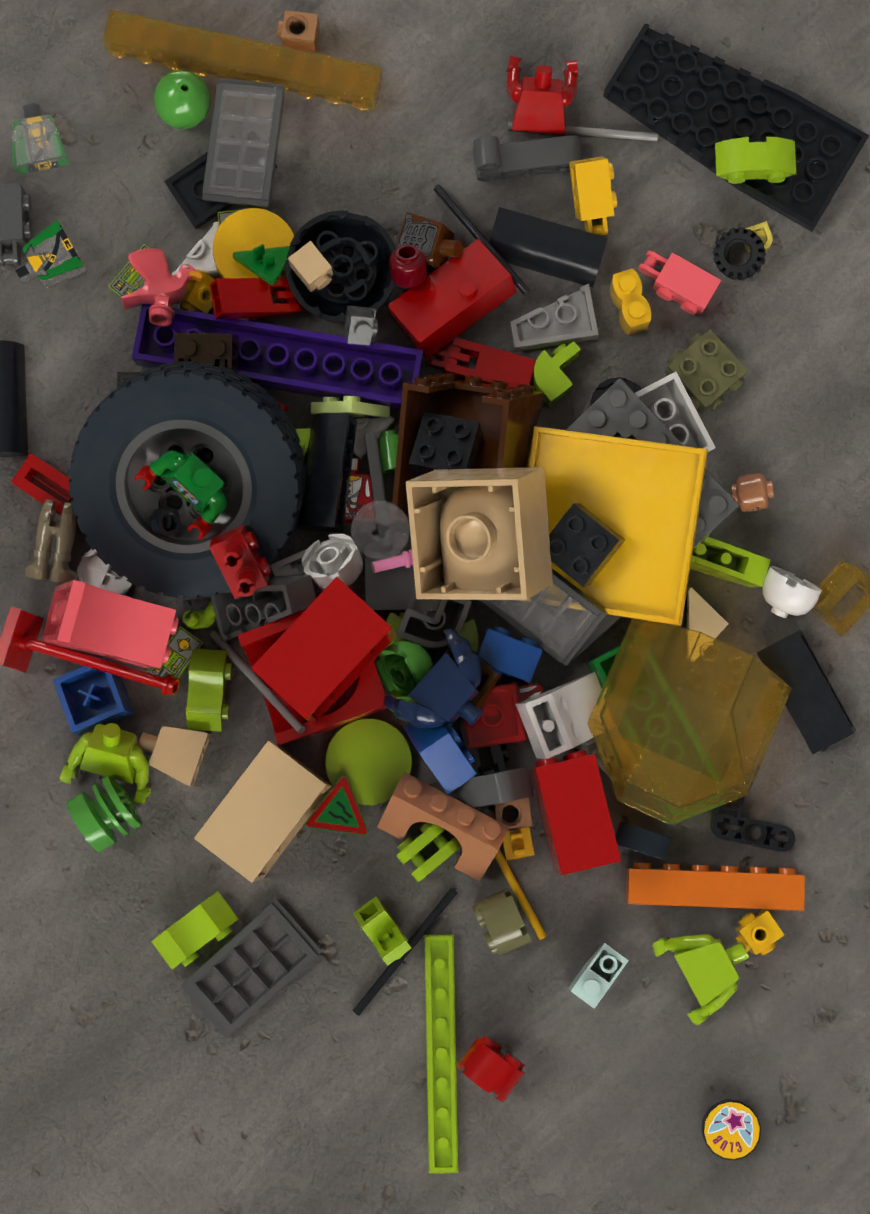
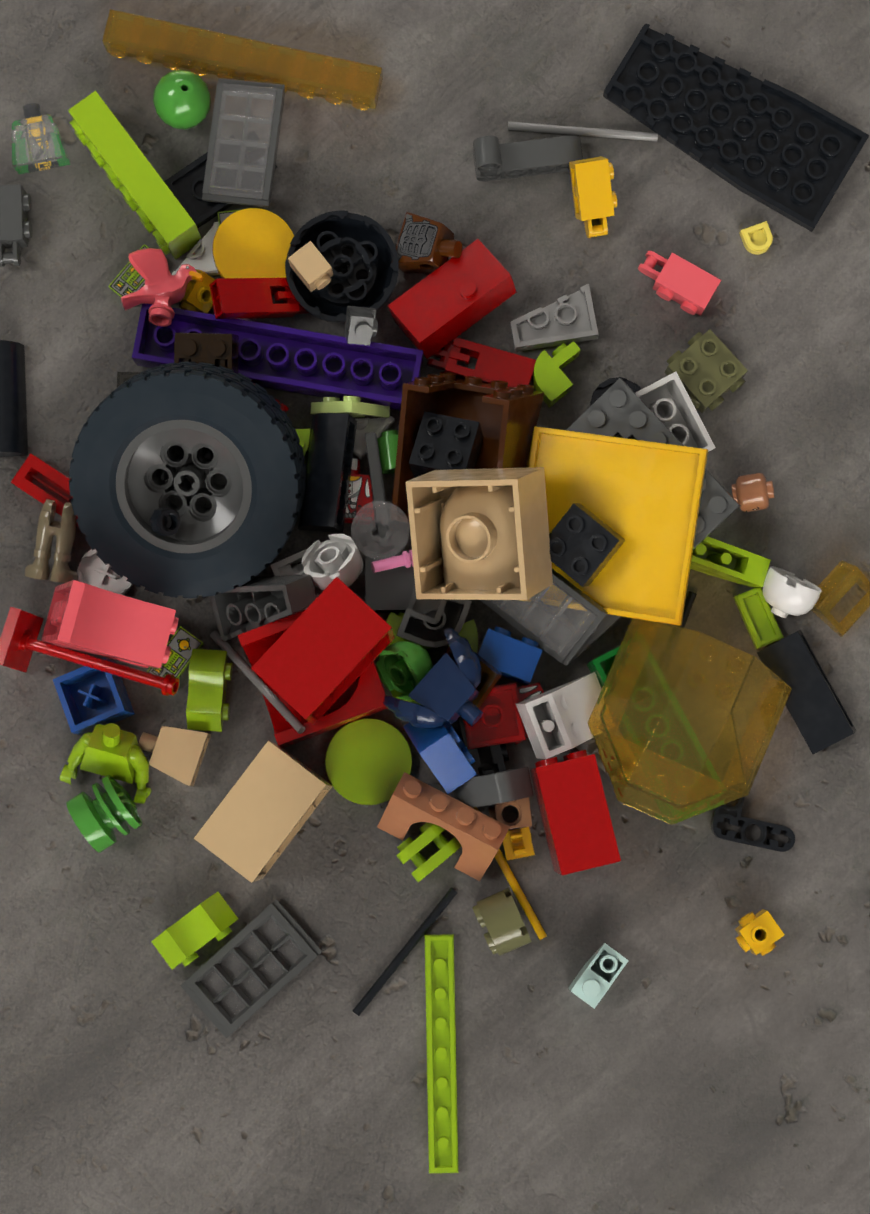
torso [15,220,88,288] -> none
green torso [134,450,227,540] -> none
lime arm [182,601,216,629] -> none
red brick [209,525,271,599] -> none
green piece [233,244,290,285] -> none
medium nougat brick [277,10,320,52] -> none
piece [305,776,369,836] -> none
lime brick [353,896,411,966] -> none
dark red head [389,244,428,288] -> none
black axle [434,185,531,296] -> none
red brick [456,1035,525,1103] -> none
black brick [489,207,608,288] -> none
red torso [506,56,578,134] -> none
yellow brick [610,268,651,336] -> none
black wheel [615,822,672,860] -> none
orange brick [625,862,805,911] -> none
lime torso [652,934,750,1025] -> none
tile [687,587,729,662] -> none
tile [701,1099,761,1160] -> none
black tyre [713,227,766,281] -> none
lime brick [715,136,796,184] -> none
none -> lime brick [68,91,202,260]
none -> lime tile [733,587,784,649]

